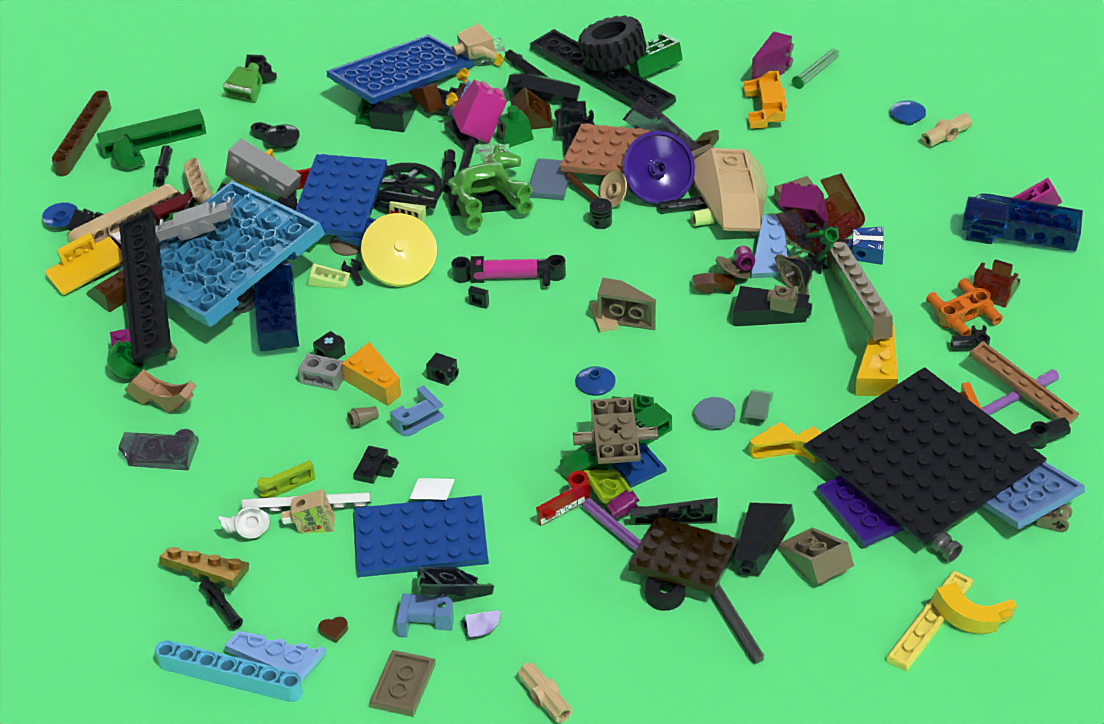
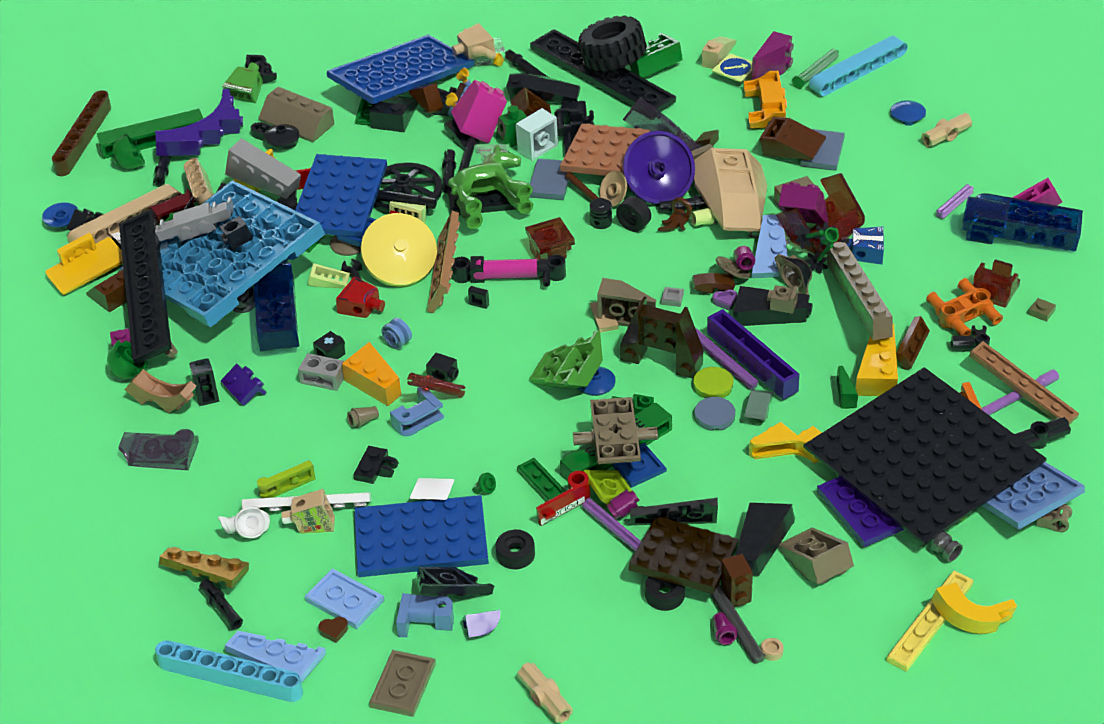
none -> dark purple arch [155,89,243,156]
none -> black torso [189,358,220,406]
none -> black brick [220,216,253,250]
none -> dark purple bracket [221,363,267,406]
none -> dark tan slope [258,87,335,143]
none -> light blue tile [304,568,384,629]
none -> red torso [336,277,385,318]
none -> medium blue wheel [381,318,412,349]
none -> clear red pin [407,372,465,398]
none -> medium nougat plate [426,211,460,313]
none -> green plate [472,472,496,494]
none -> black tyre [495,529,535,570]
none -> light aqua brick [516,108,558,161]
none -> green tile [517,458,566,502]
none -> clear red panel [525,217,575,259]
none -> bright green wedge [529,330,603,388]
none -> black tyre [616,196,651,232]
none -> dark brown wedge [620,296,703,379]
none -> reddish brown piece [658,197,692,232]
none -> light grey tile [661,287,684,307]
none -> lime tile [693,367,734,398]
none -> medium lavender axle [696,328,758,389]
none -> slope [702,36,736,69]
none -> dark purple brick [707,309,800,400]
none -> piece [712,53,752,82]
none -> medium lavender tile [713,290,738,310]
none -> magenta cone [713,612,737,645]
none -> reddish brown brick [721,554,753,607]
none -> reddish brown slope [759,117,826,160]
none -> tan tile [761,638,784,661]
none -> sand blue tile [801,129,845,171]
none -> medium azure beam [809,36,908,96]
none -> green slope [837,366,858,409]
none -> reddish brown plate [896,316,930,370]
none -> medium lavender axle [936,184,974,219]
none -> olive plate [1029,298,1056,322]

